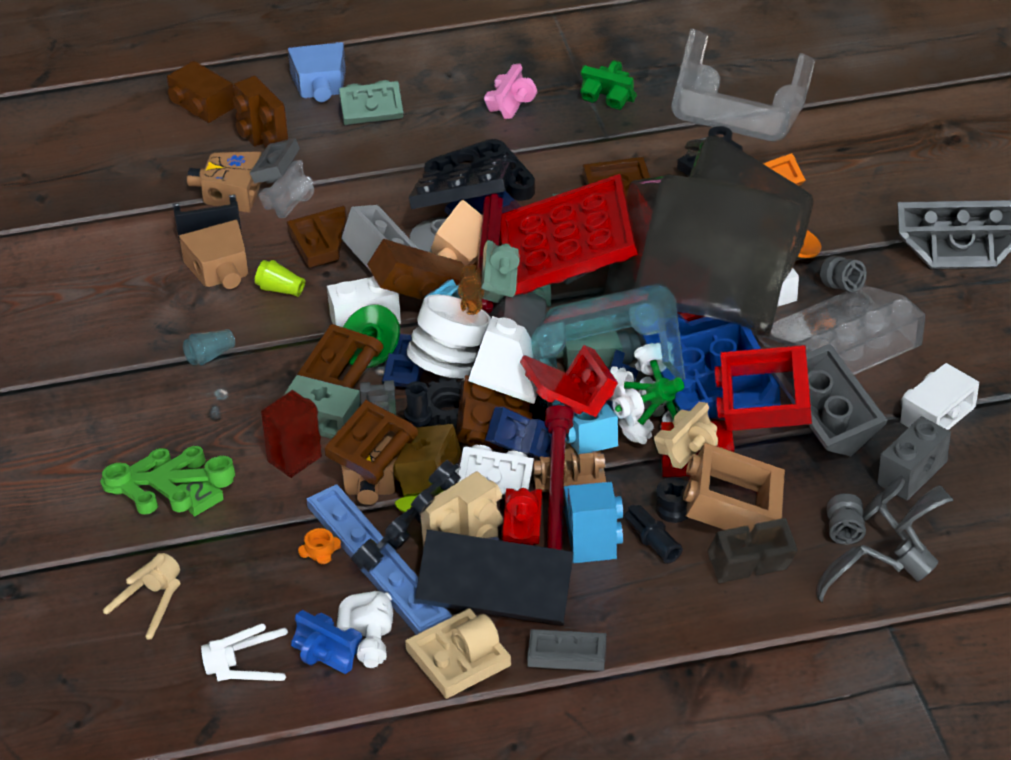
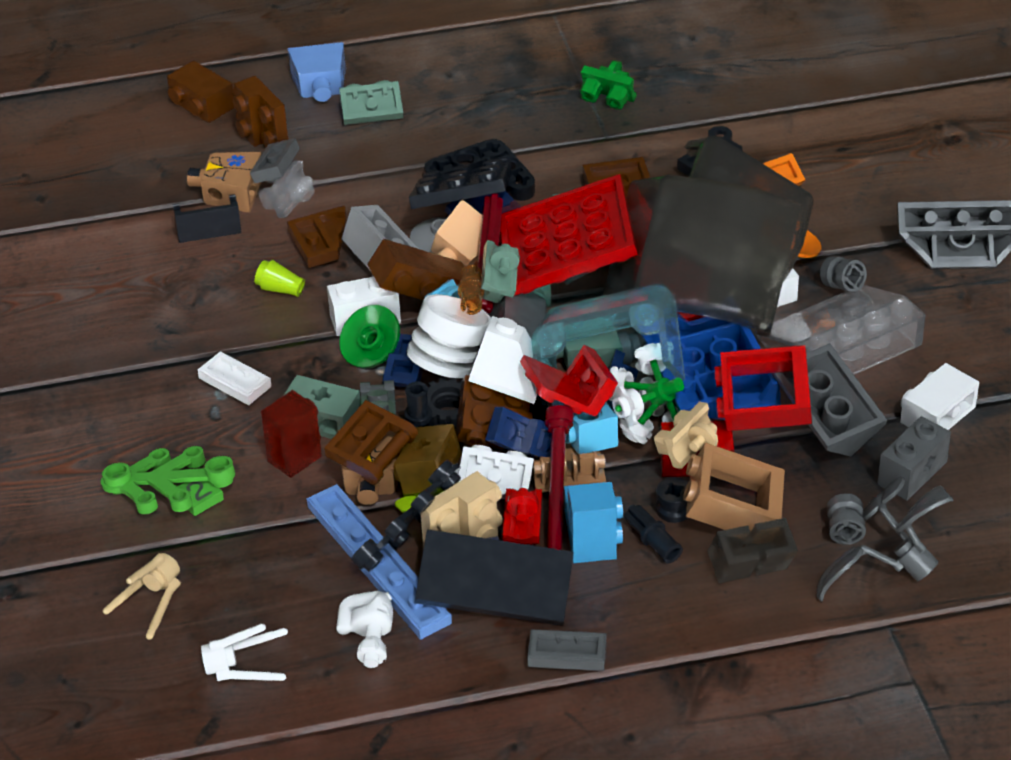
medium nougat torso [179,219,248,289] -> none
clear light blue cone [183,329,235,366] -> none
blue hips [291,610,362,674] -> none
reddish brown plate [297,324,384,389] -> none
orange plate [298,528,341,564] -> none
tan plate [405,608,511,699] -> none
bright pink hips [484,64,537,119] -> none
clear windscreen [672,29,815,142] -> none
none -> white plate [198,351,272,405]

